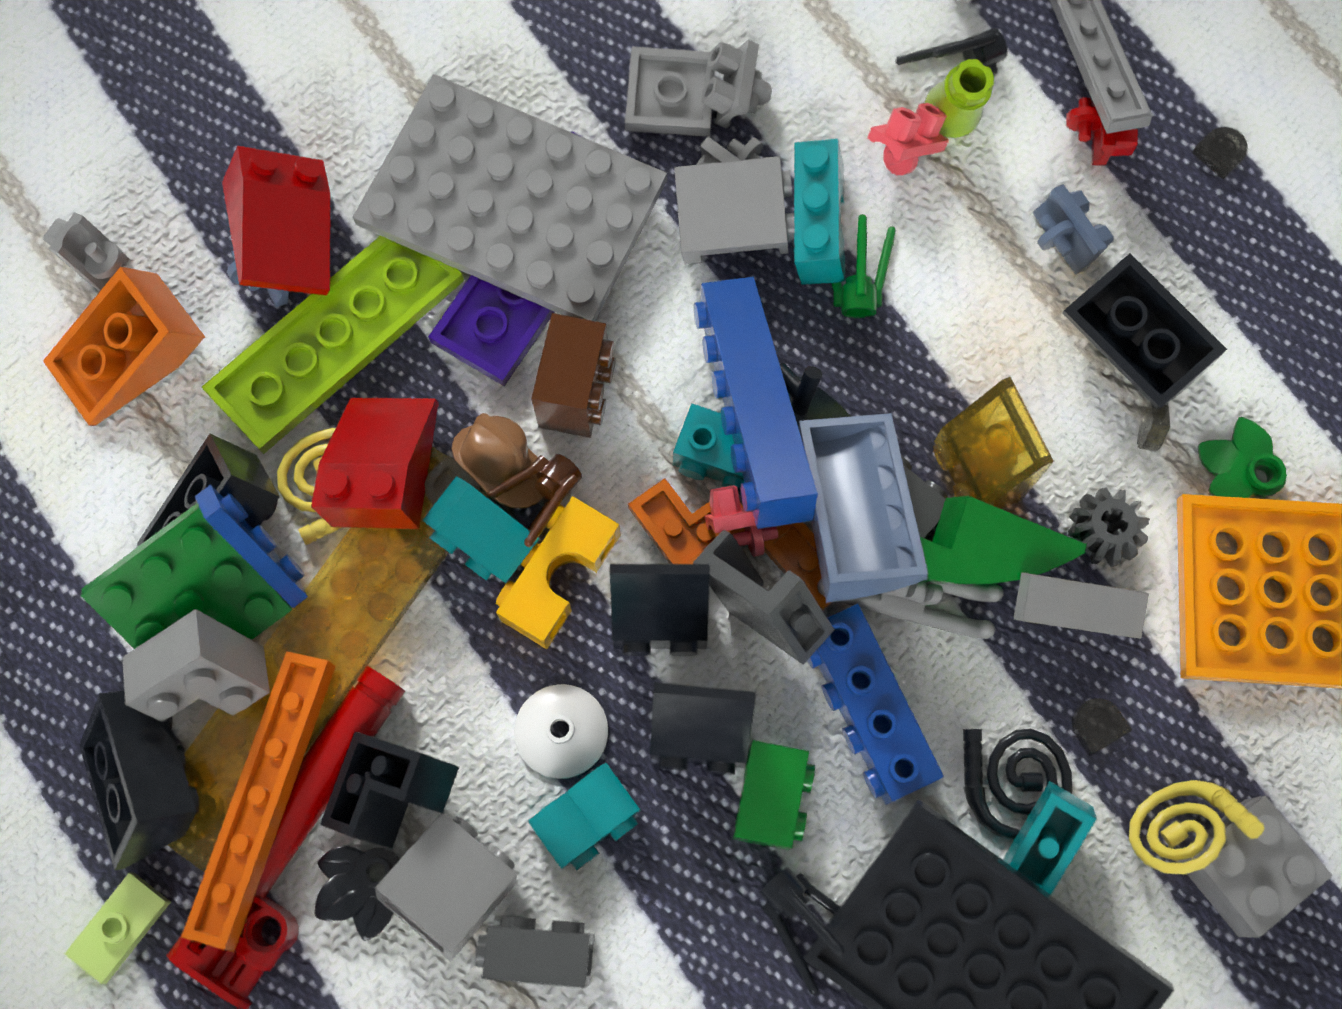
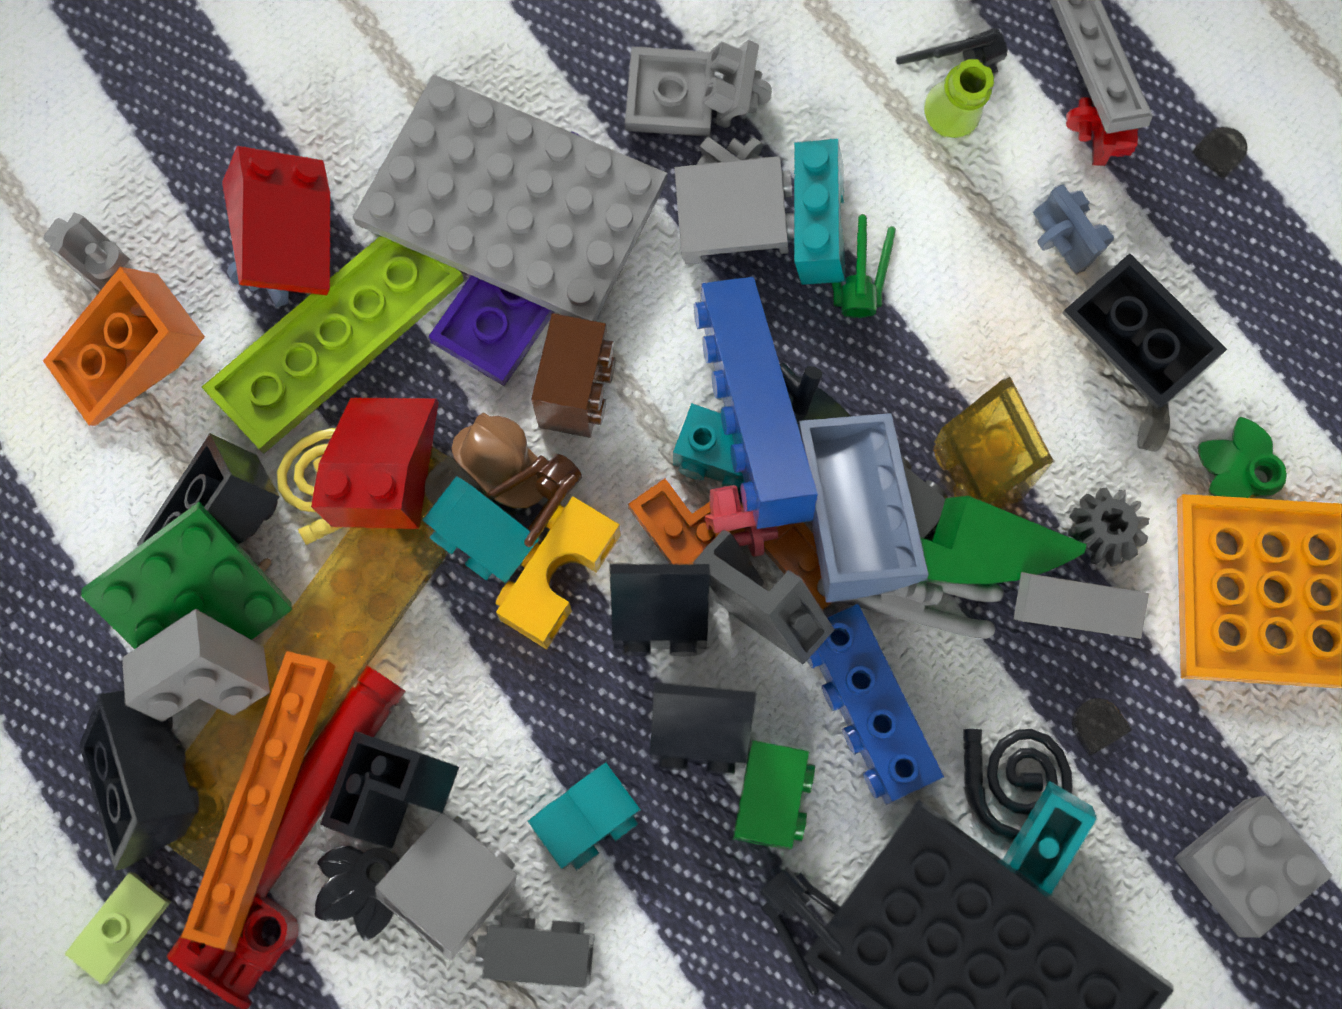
blue plate [195,485,308,608] -> none
white dish [514,684,608,779] -> none
coral hips [867,103,949,175] -> none
light yellow piece [1129,780,1264,874] -> none

